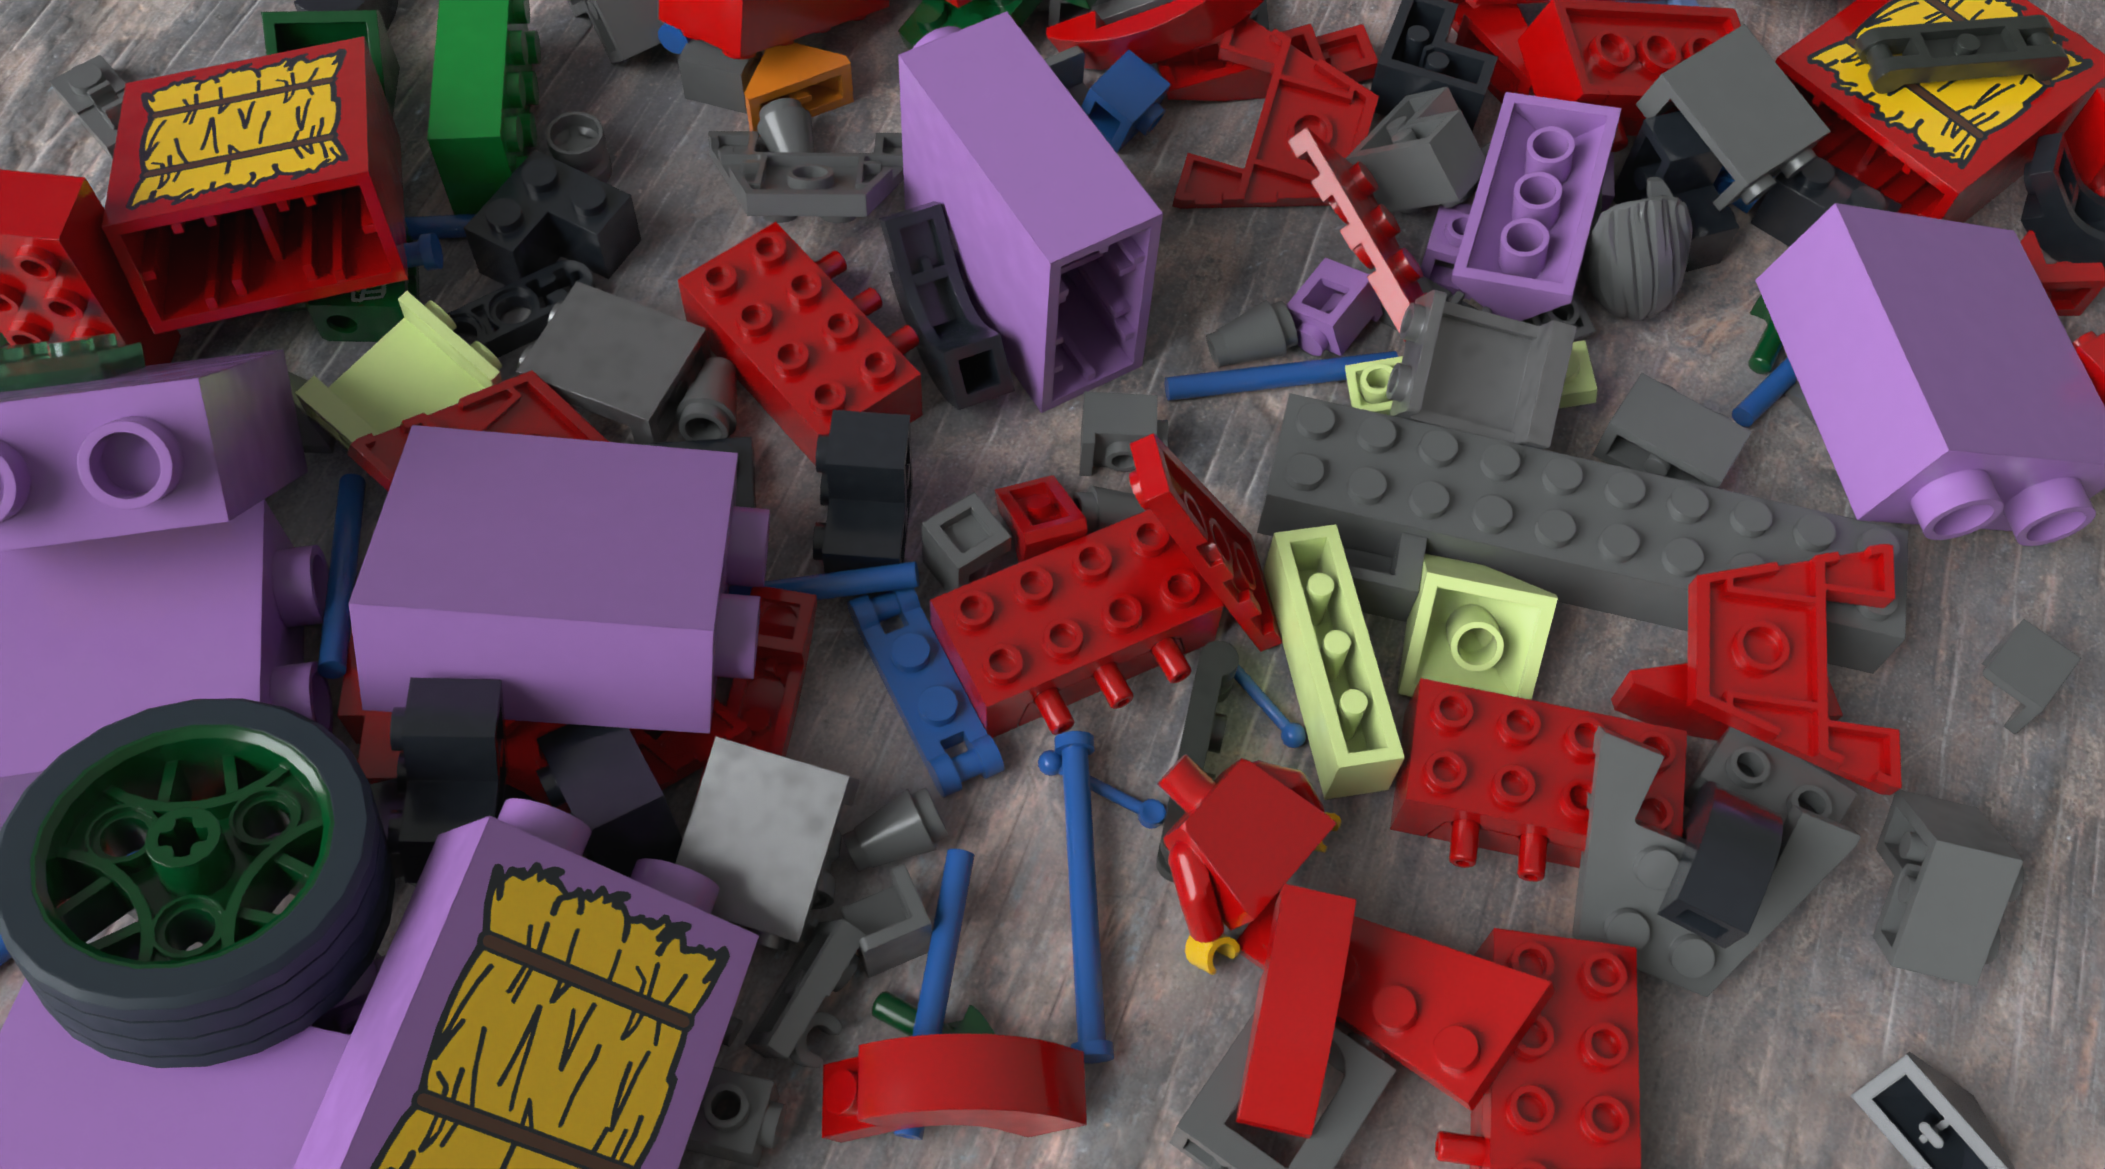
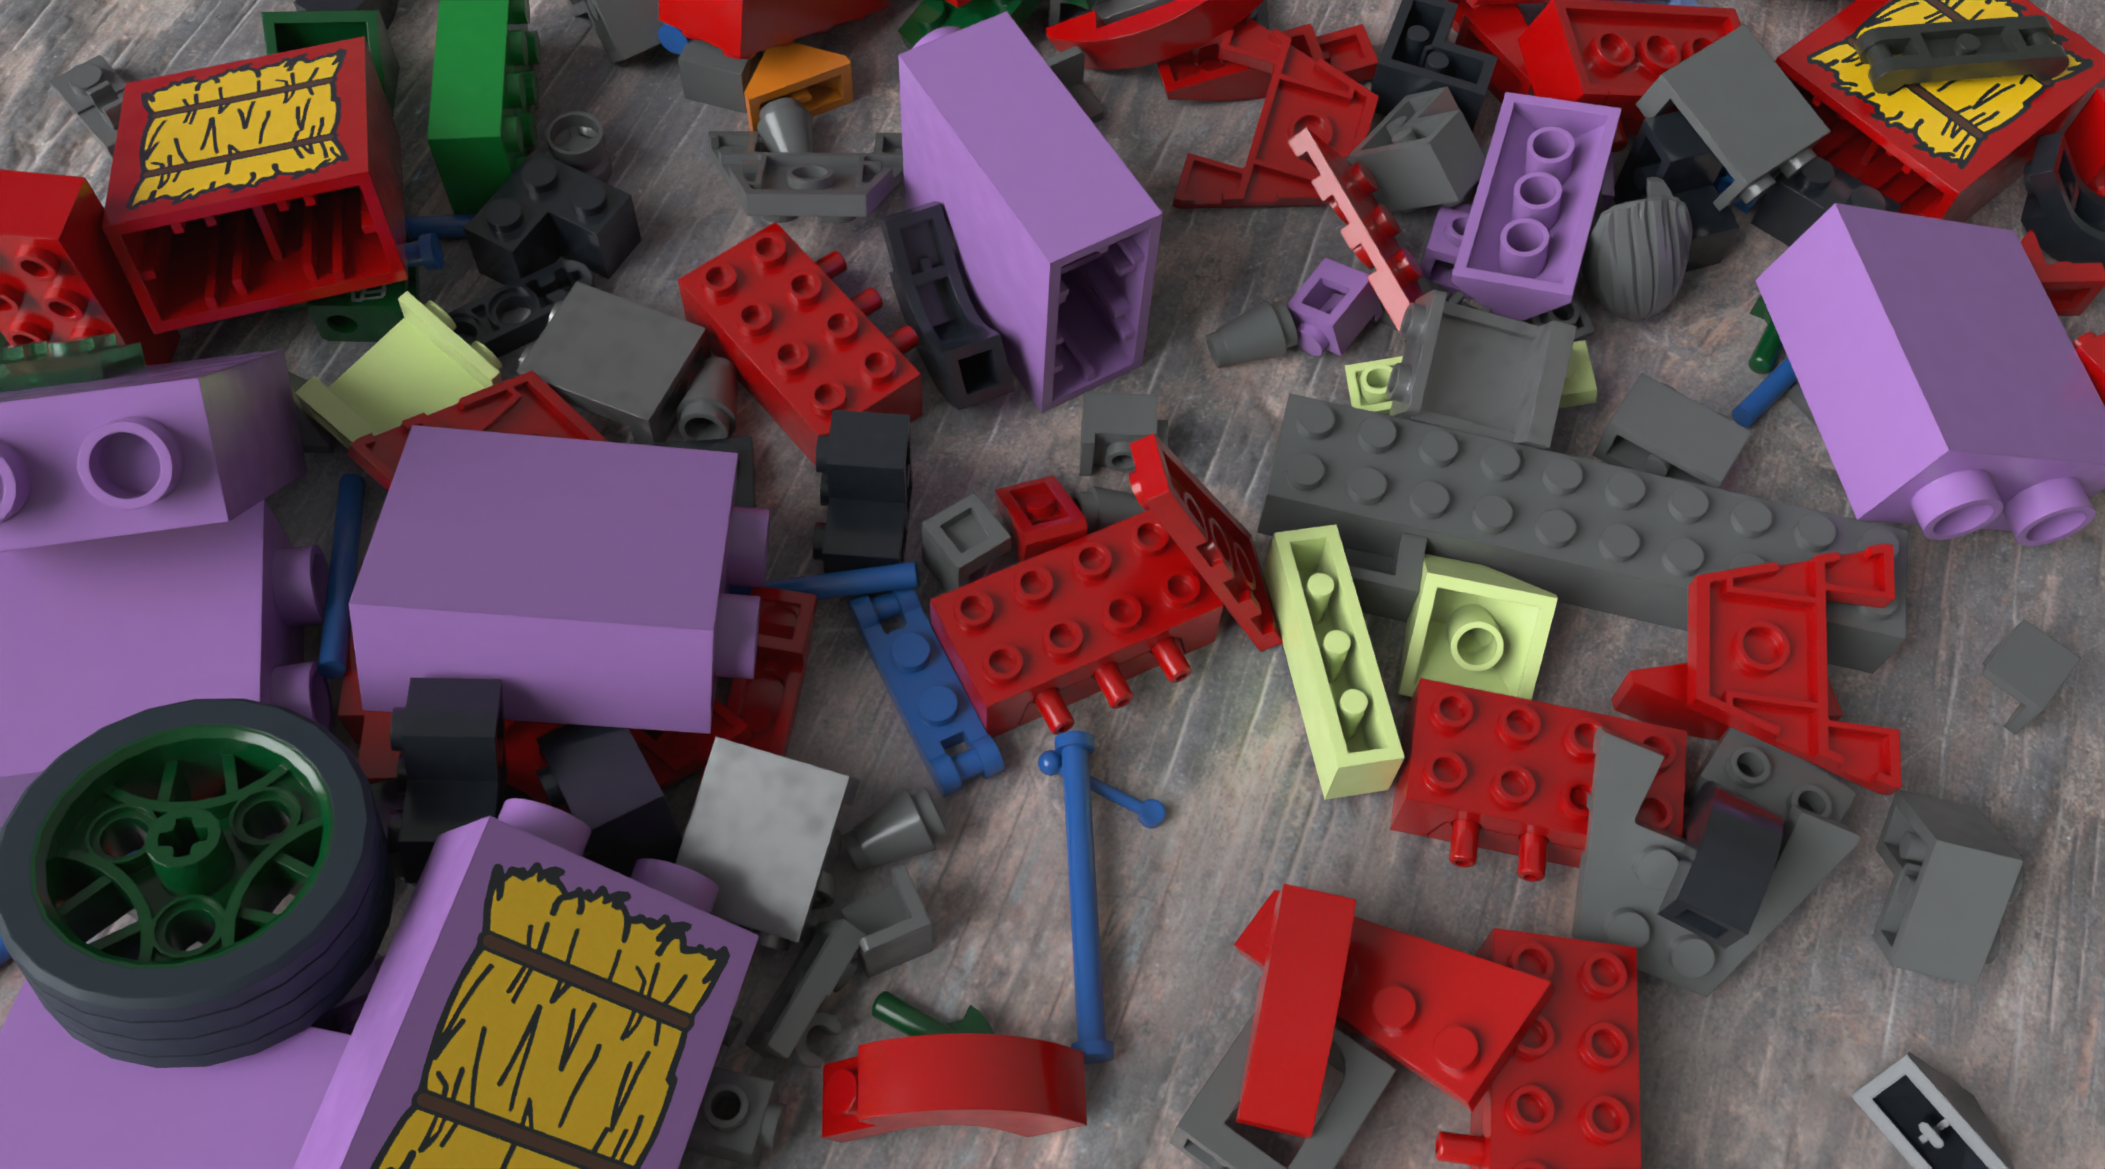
blue piece [894,849,975,1140] -> none
blue brick [1081,50,1171,153] -> none
pearl dark grey plate [1156,640,1239,882] -> none
red torso [1157,754,1342,975] -> none
blue bar [1164,351,1398,401] -> none
blue hinge [1233,664,1306,748] -> none

